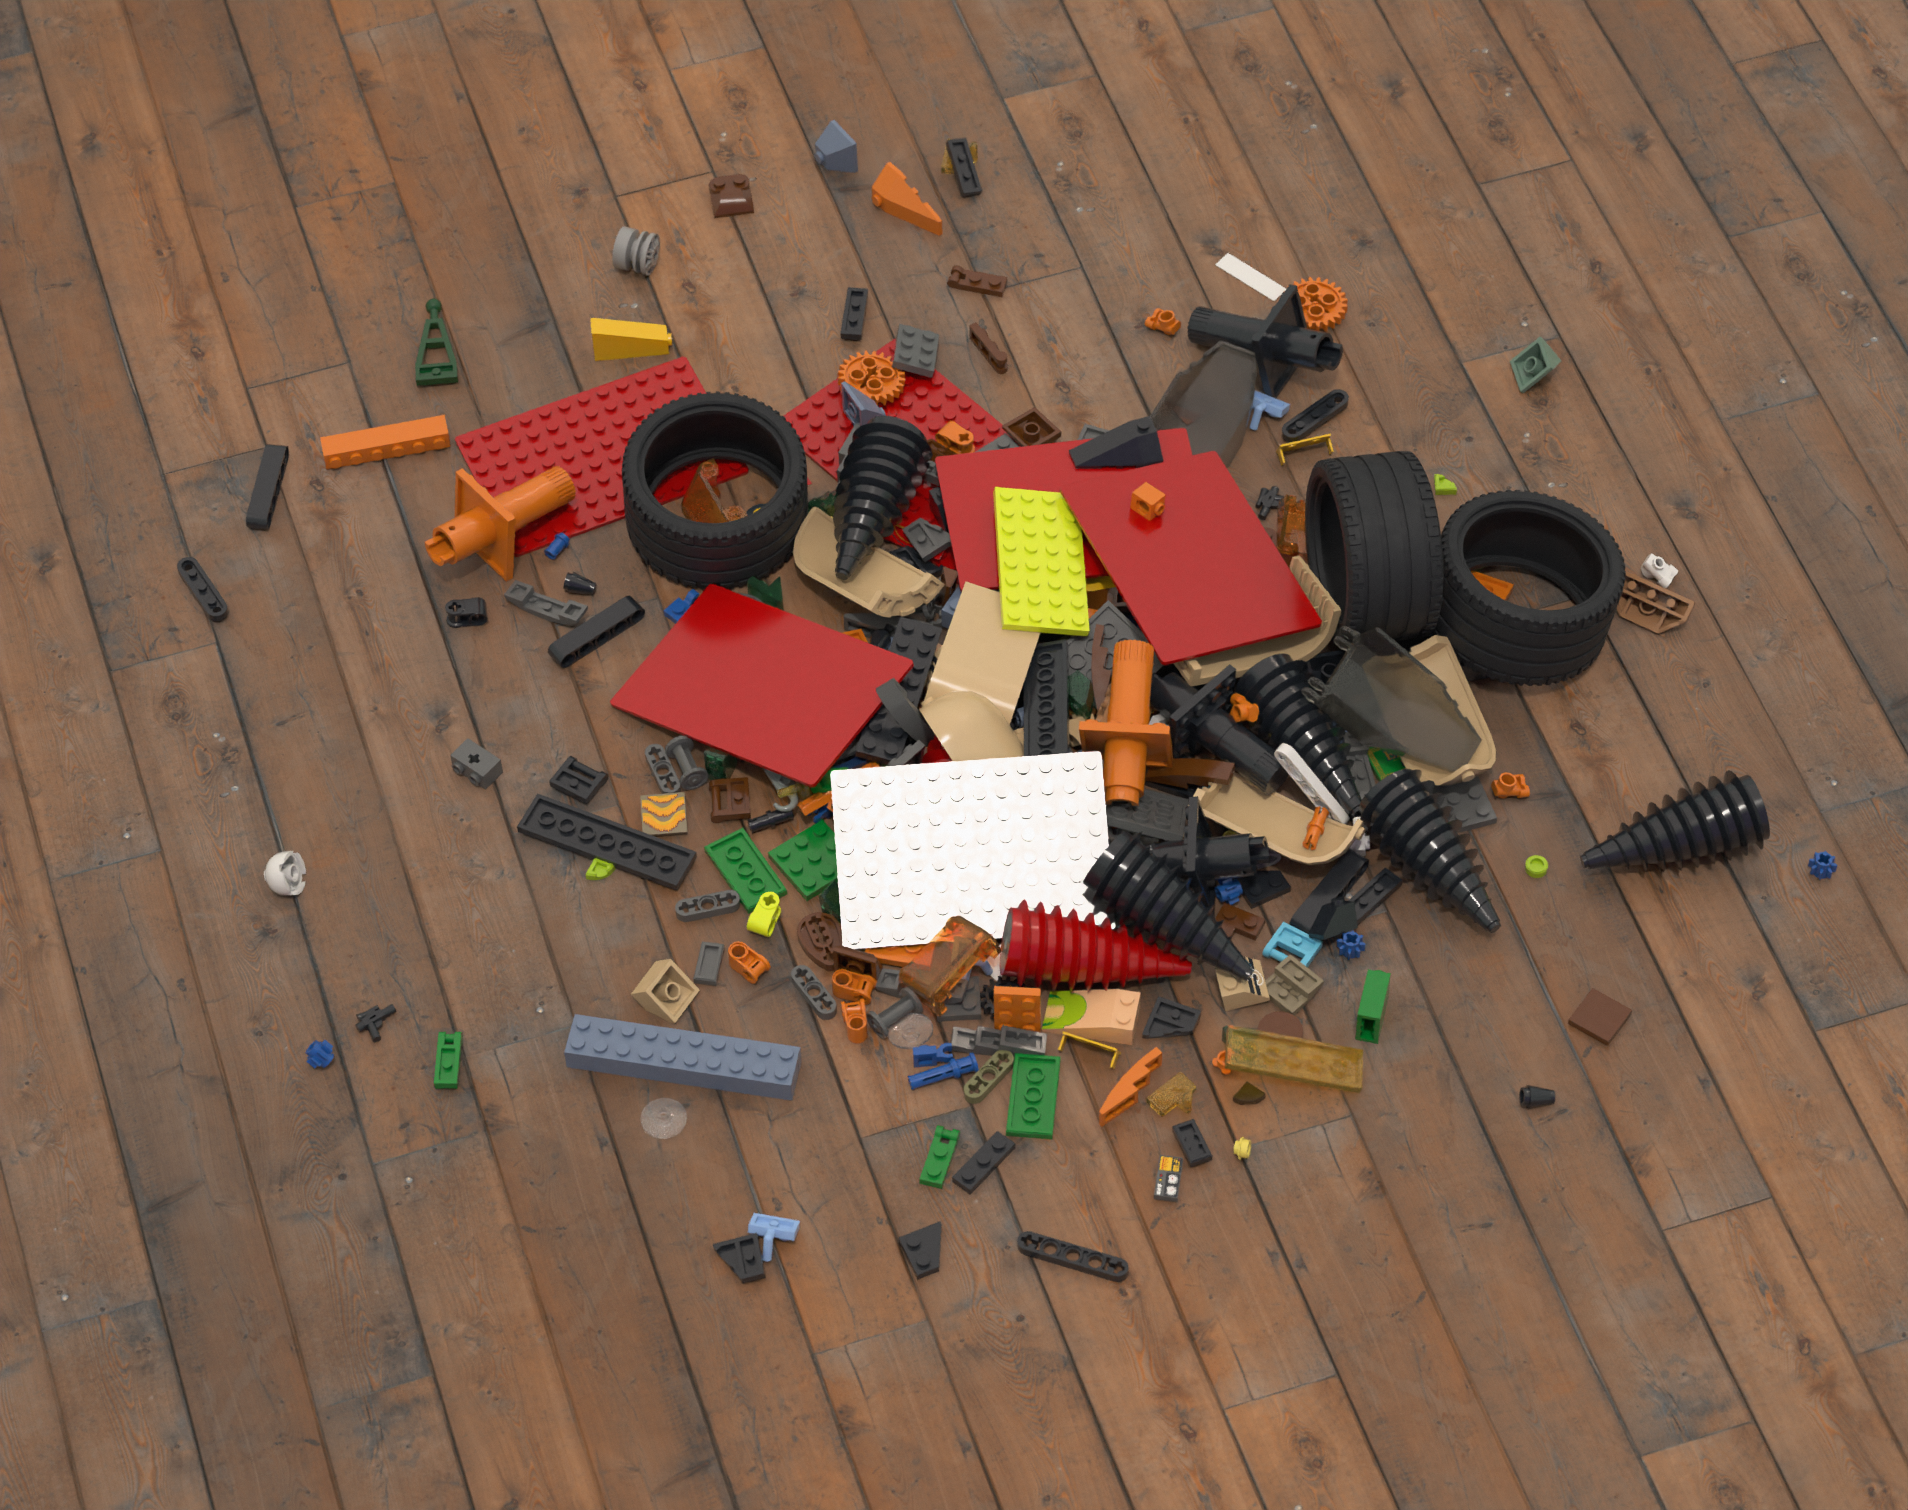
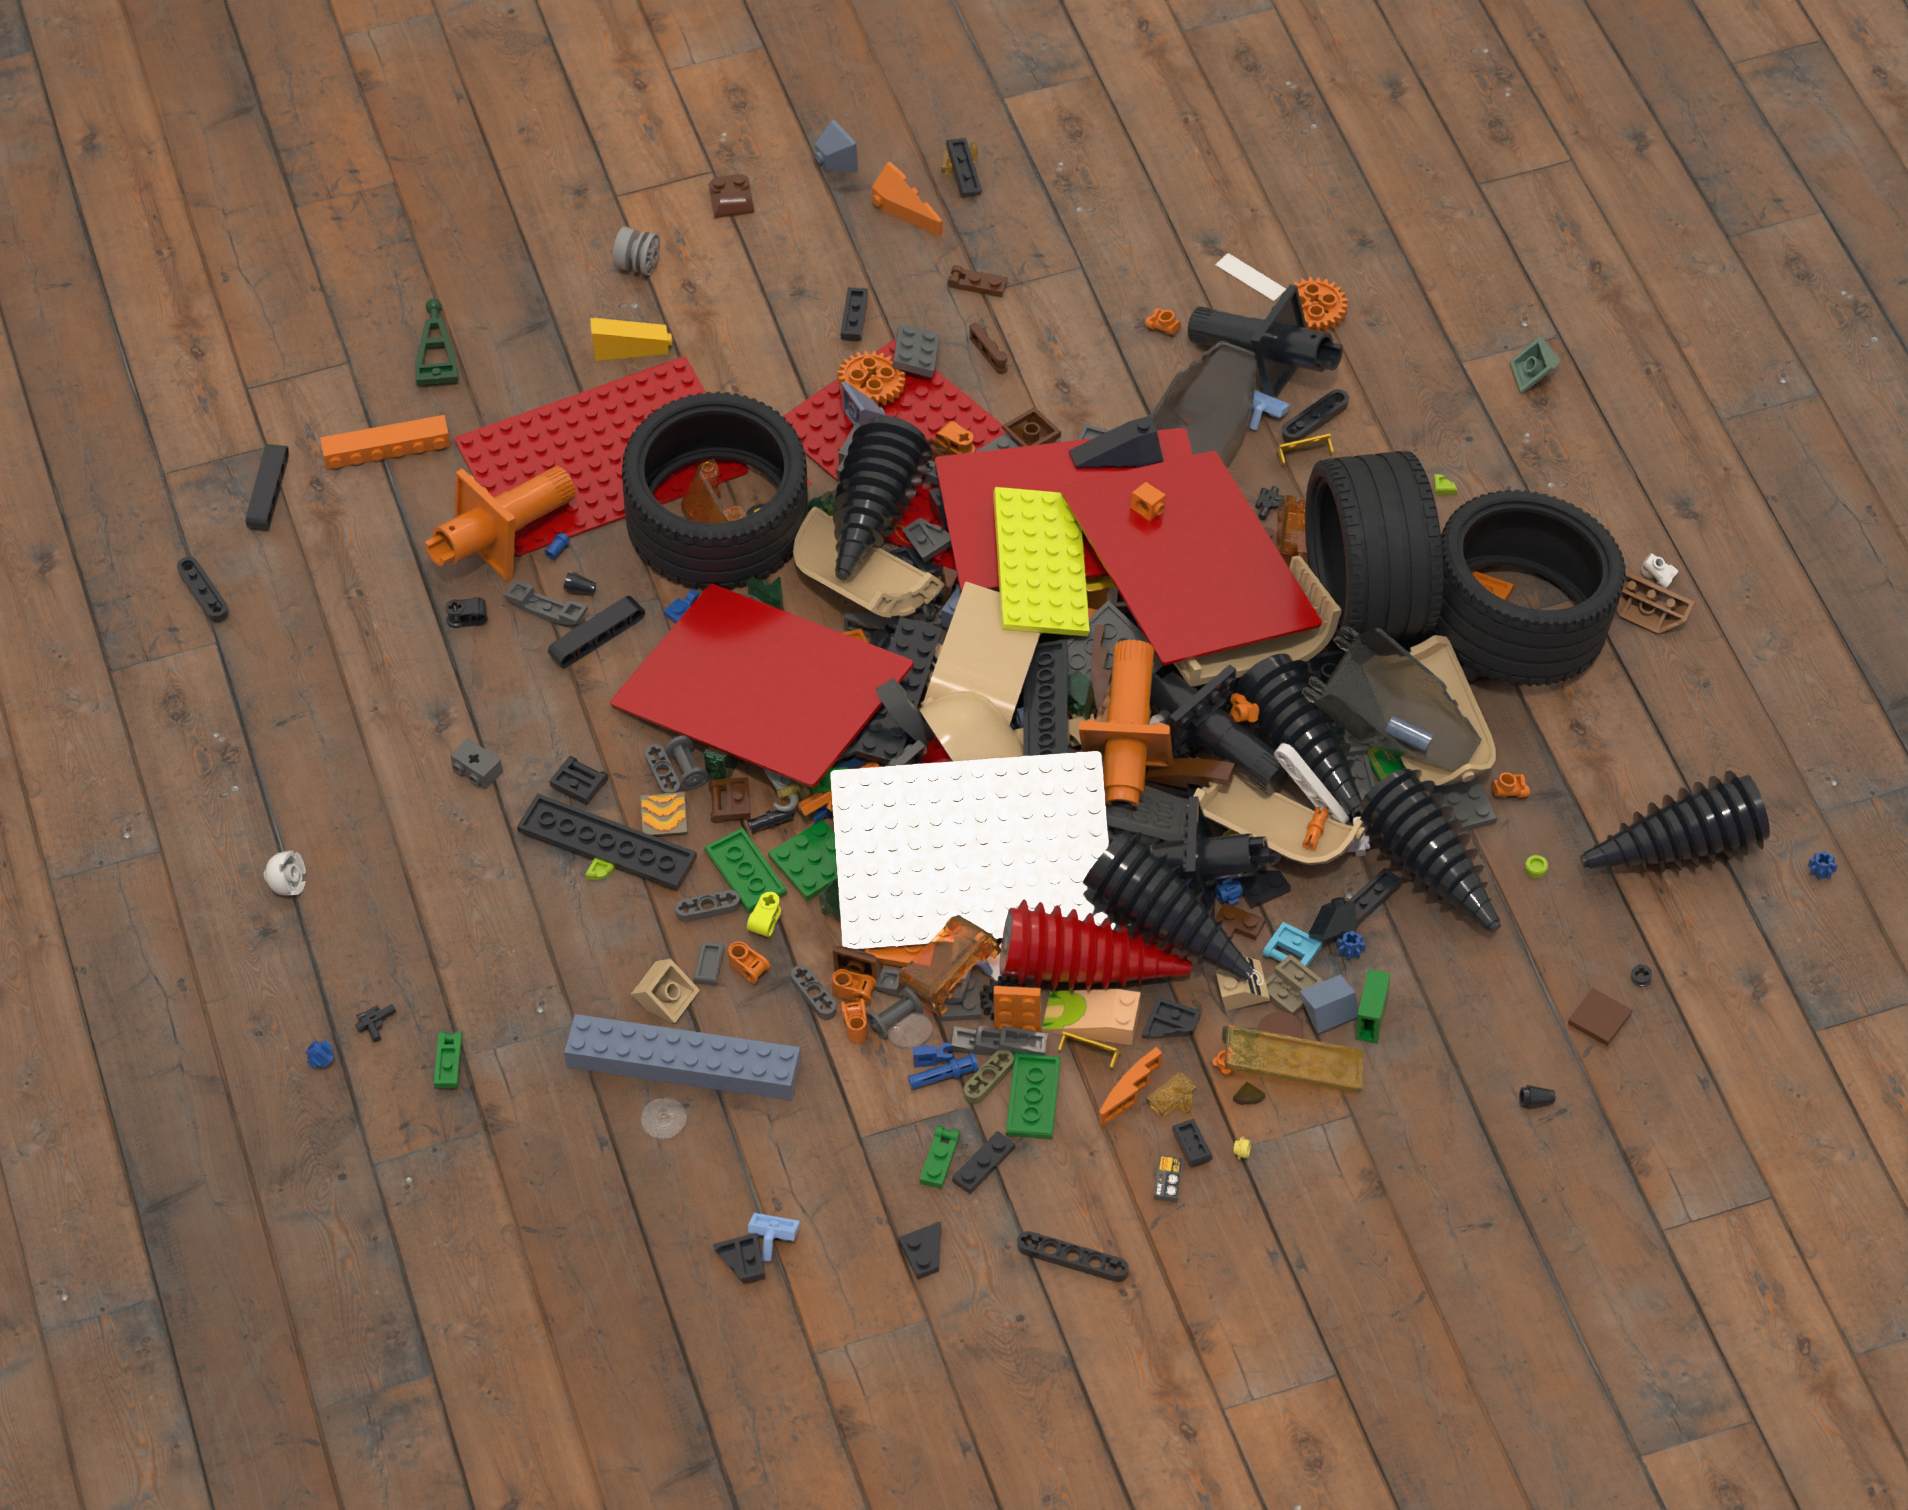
reddish brown piece [797,912,843,971] -> none
black beam [1289,849,1369,934] -> none
none -> sand blue slope [1299,974,1358,1034]
none -> sand blue axle [1385,716,1433,753]
none -> black bush [1631,965,1652,987]

